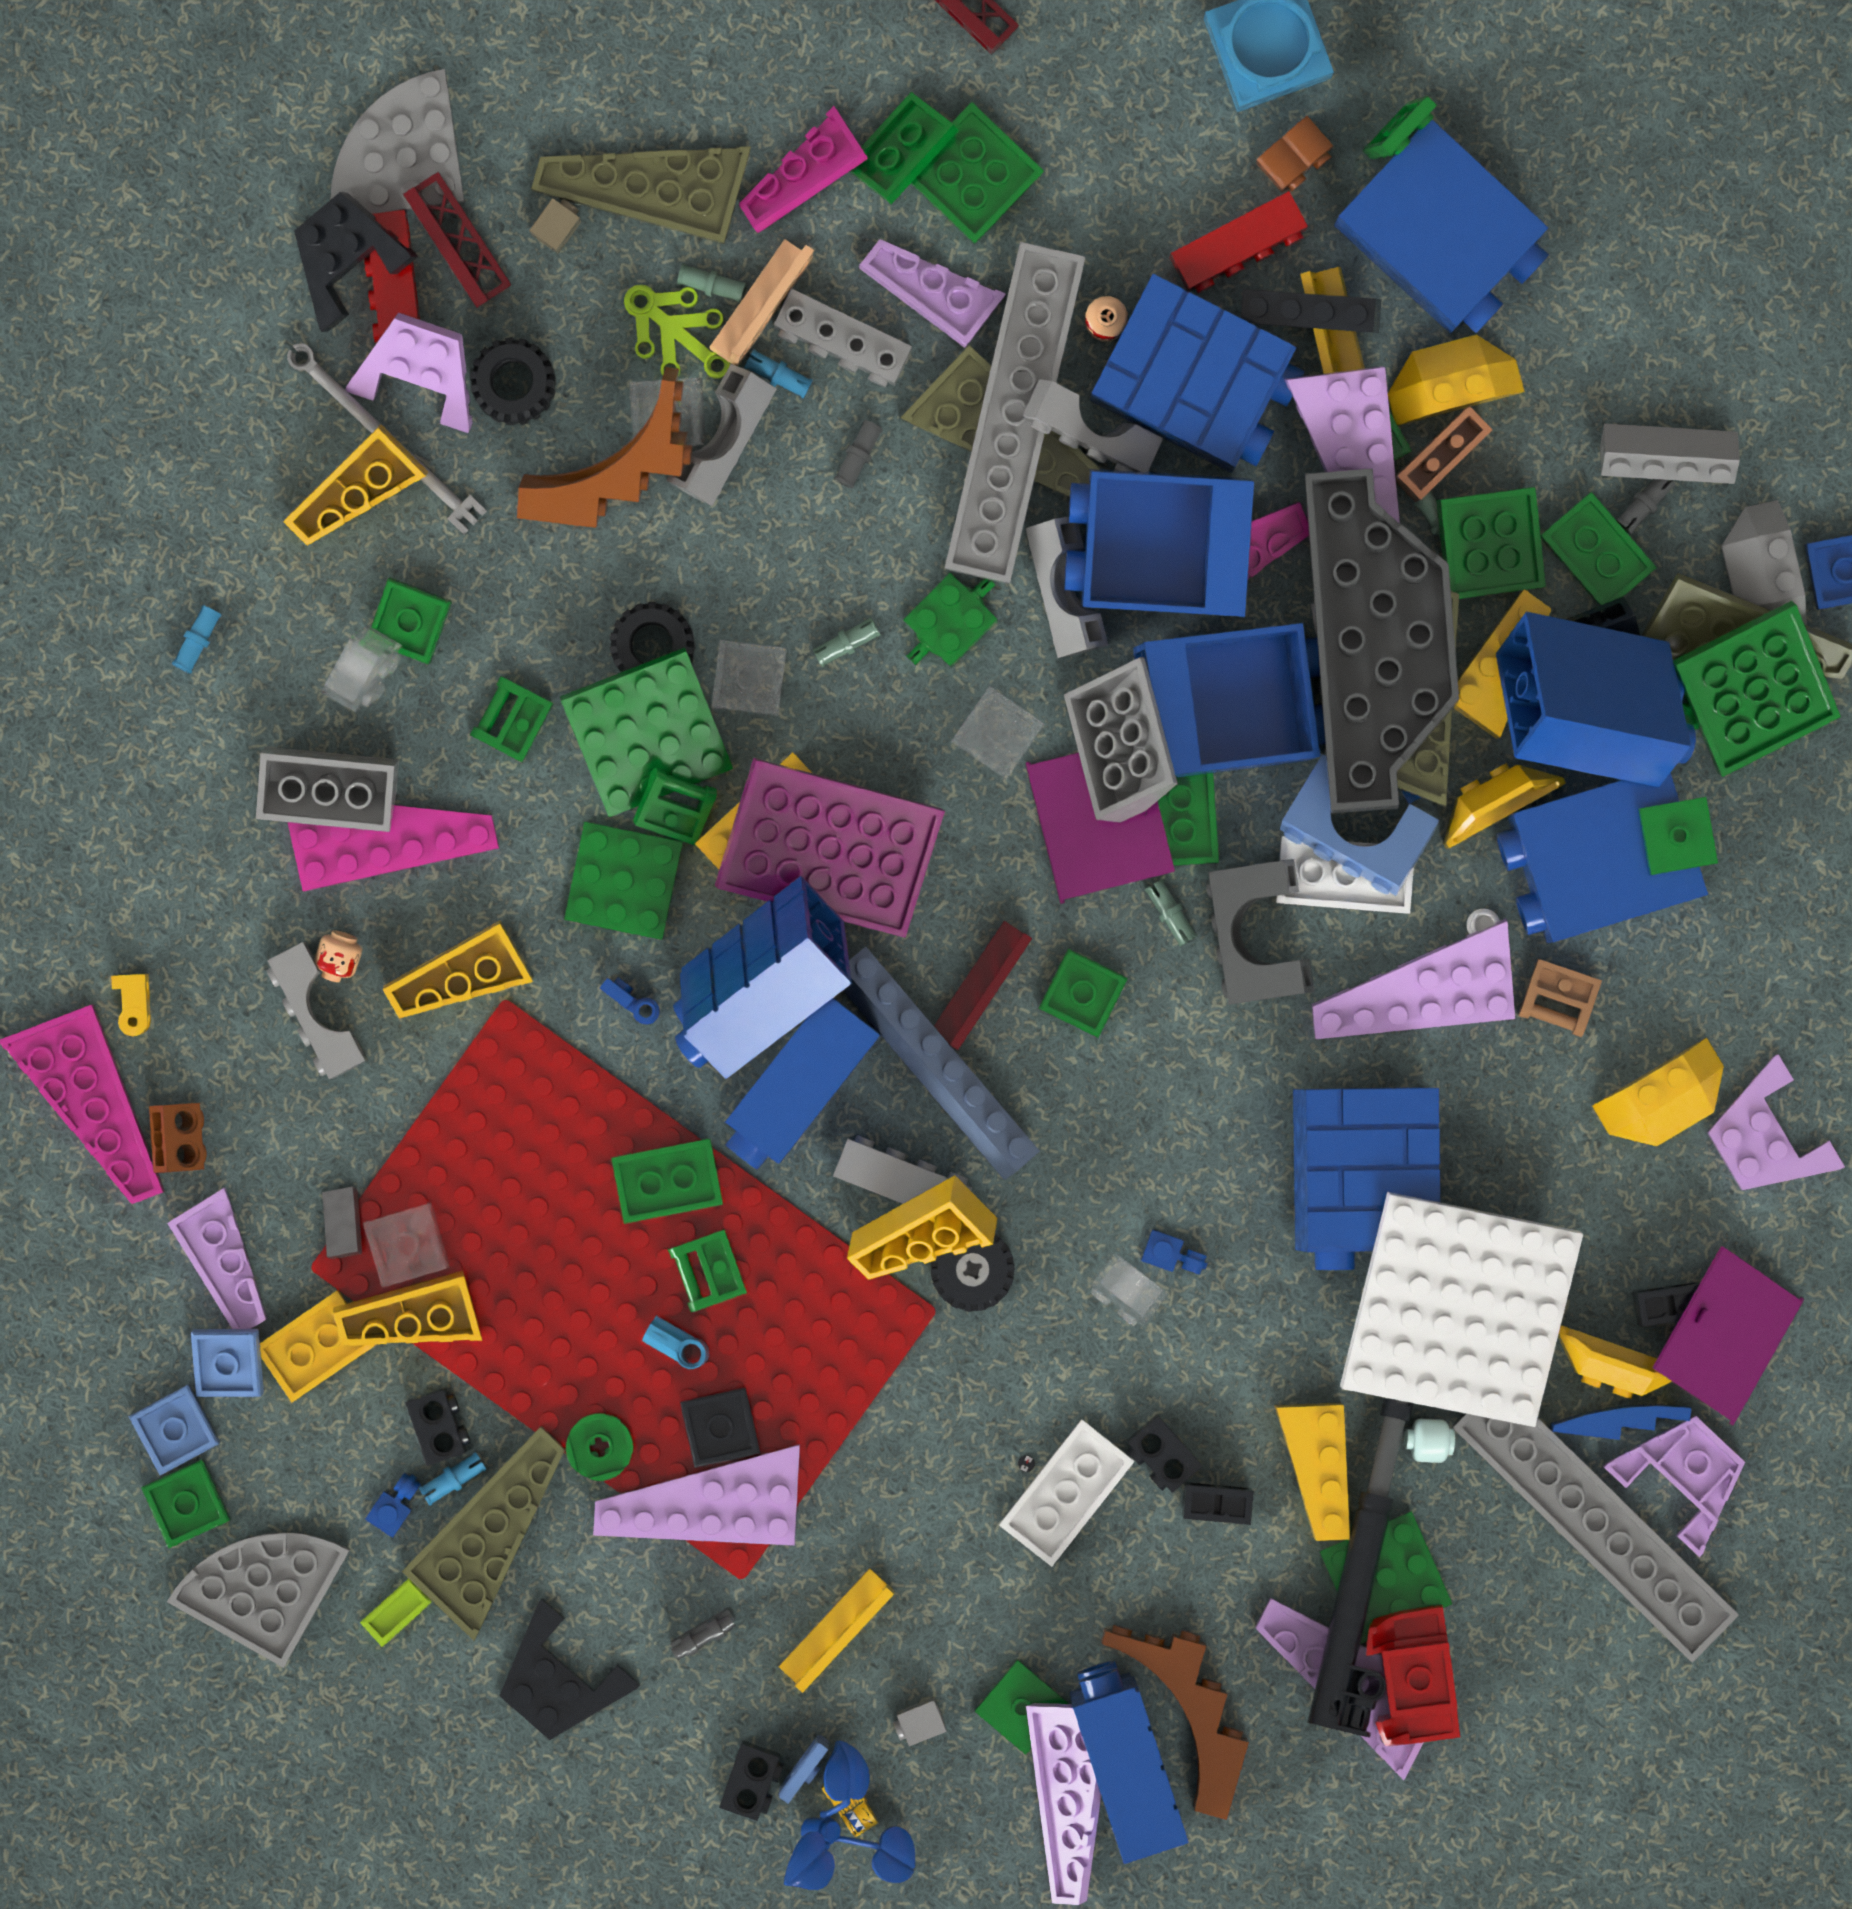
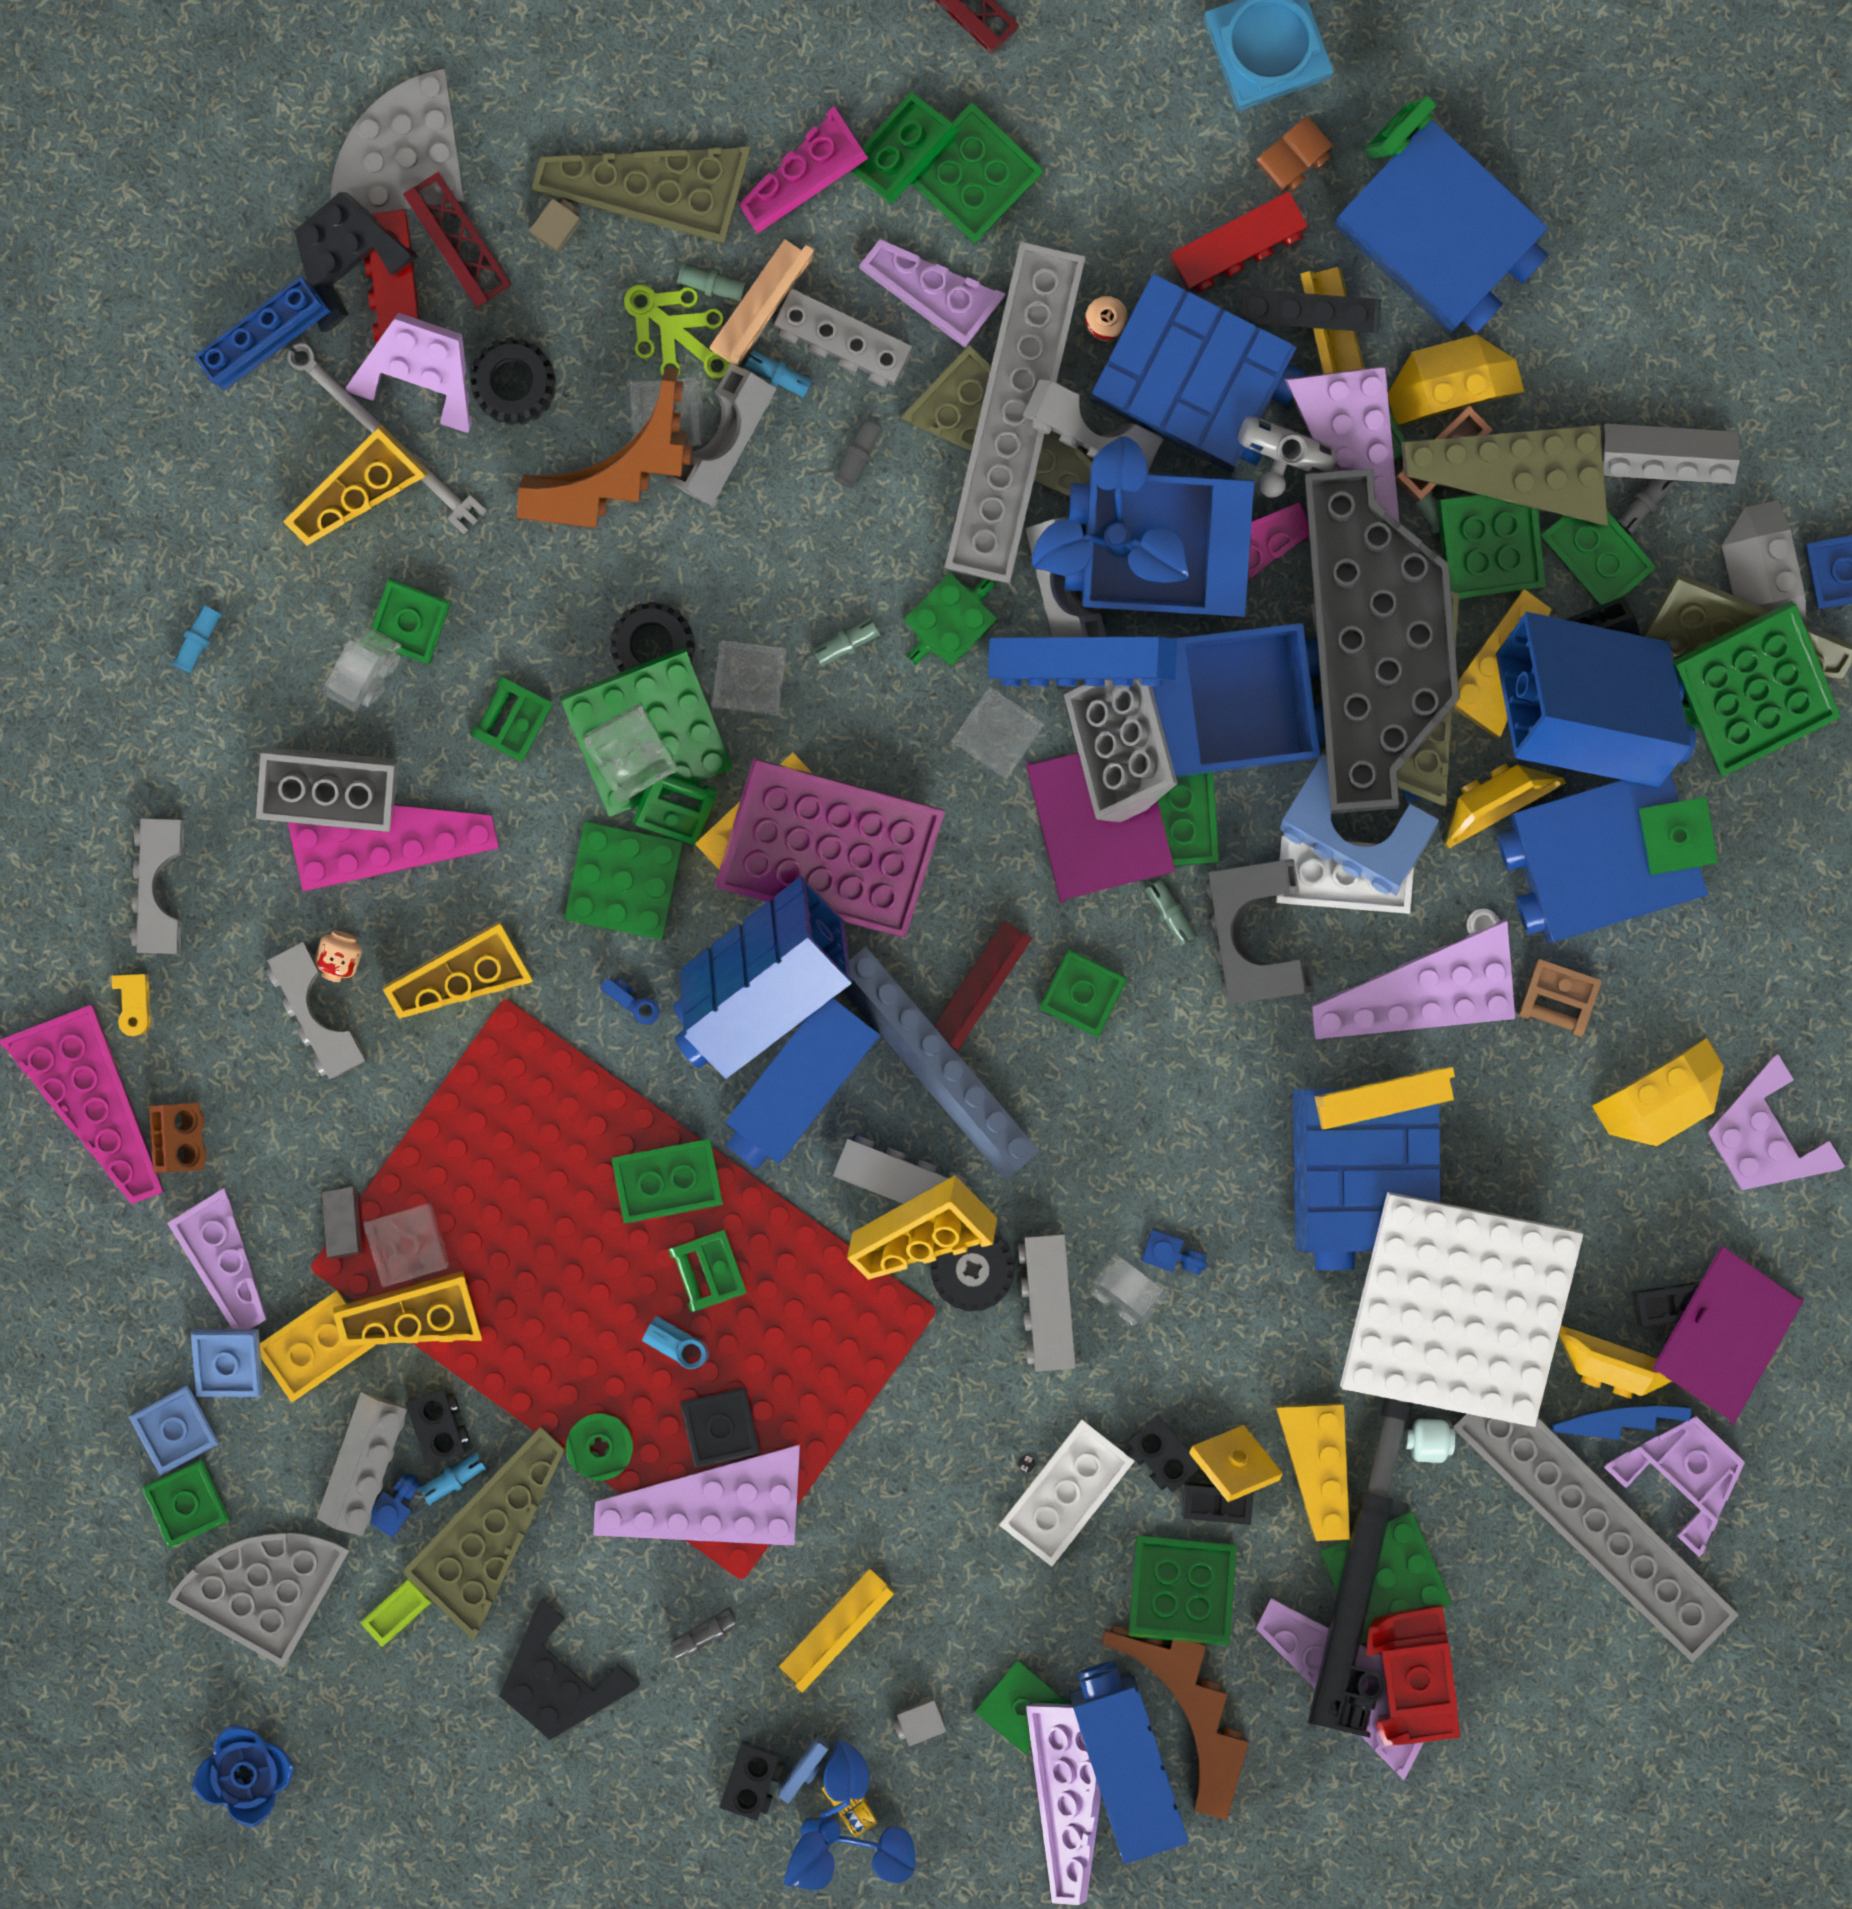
none -> light grey arch [131,819,185,954]
none -> blue brick [192,1725,294,1827]
none -> blue brick [194,276,331,391]
none -> light grey brick [316,1392,407,1536]
none -> clear brick [583,702,678,803]
none -> blue brick [988,637,1177,687]
none -> light grey brick [1018,1233,1076,1372]
none -> blue plant [1032,436,1189,583]
none -> green plate [1128,1535,1237,1646]
none -> yellow plate [1189,1425,1283,1502]
none -> light grey piece [1237,415,1337,498]
none -> yellow fence [1314,1067,1455,1130]
none -> olive wing [1401,425,1608,526]

